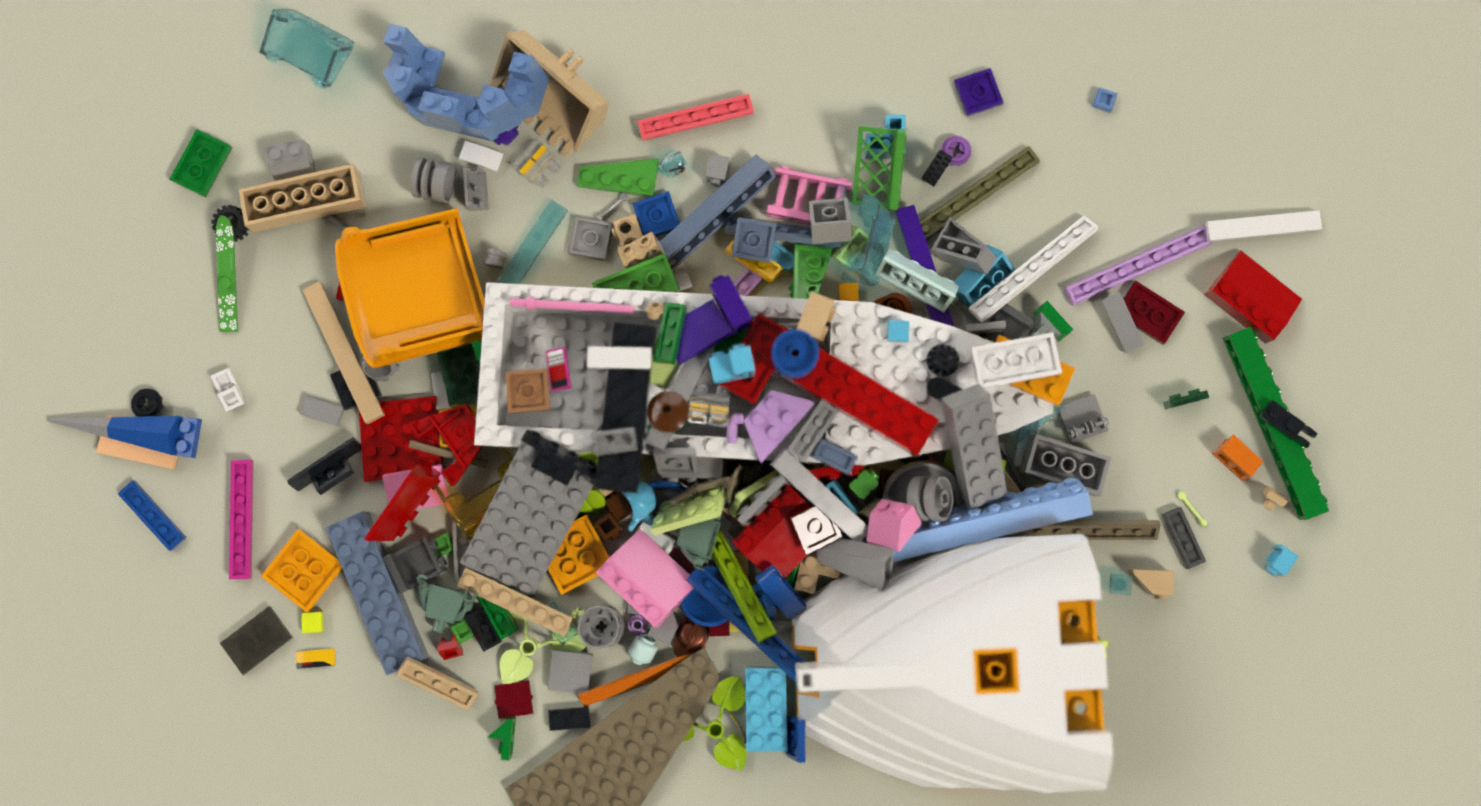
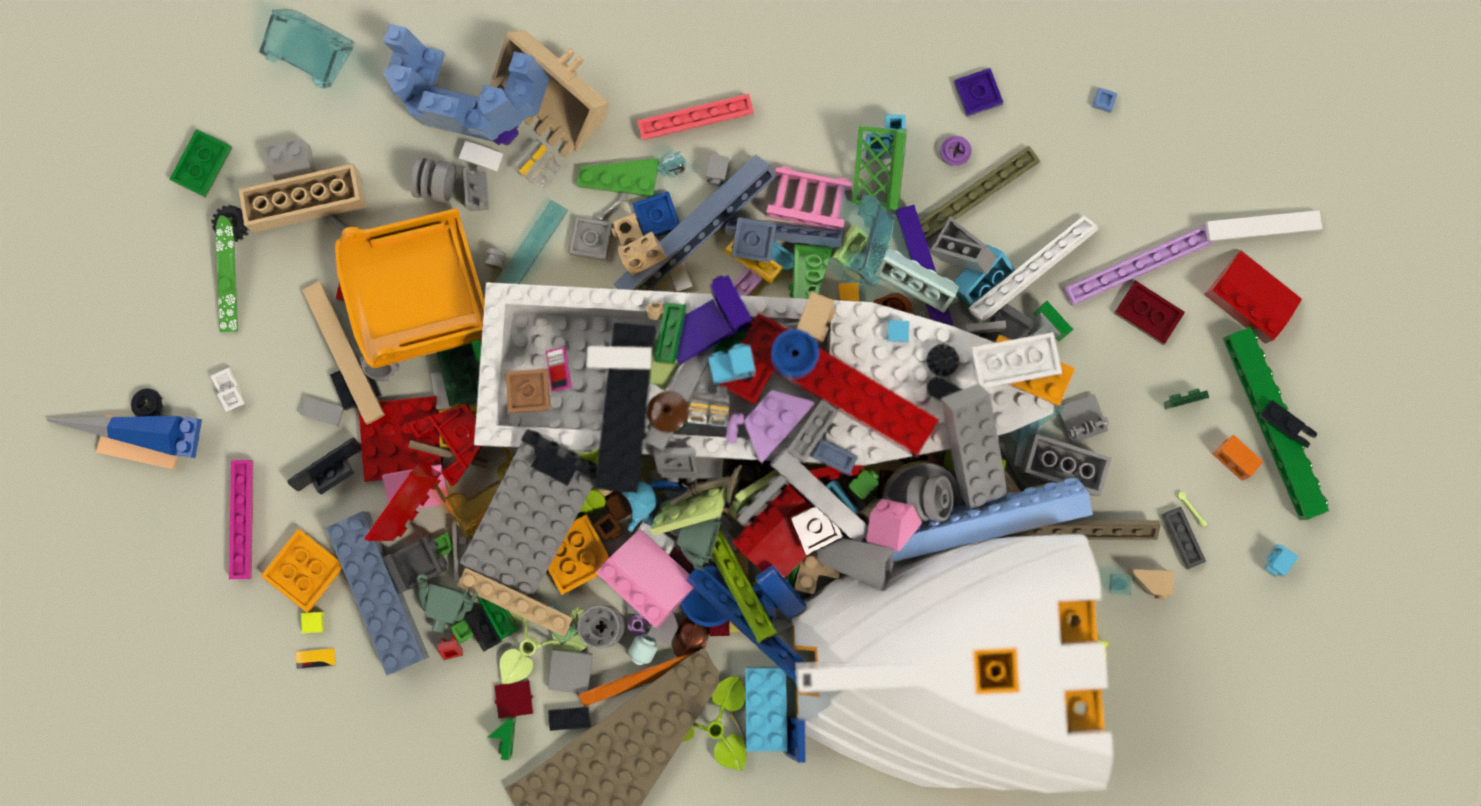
blue tile [118,480,187,551] -> none
clear smoke tile [220,606,293,675] -> none
tan plate [396,656,478,710] -> none
bright pink bar [510,297,634,314] -> none
light grey hinge [591,427,638,456] -> none
bright green wing [592,253,680,292] -> none
light grey slope [809,198,852,244] -> none
black tyre [921,149,953,187] -> none
light grey tile [1101,292,1144,353] -> none
tan tile [1262,486,1288,511] -> none

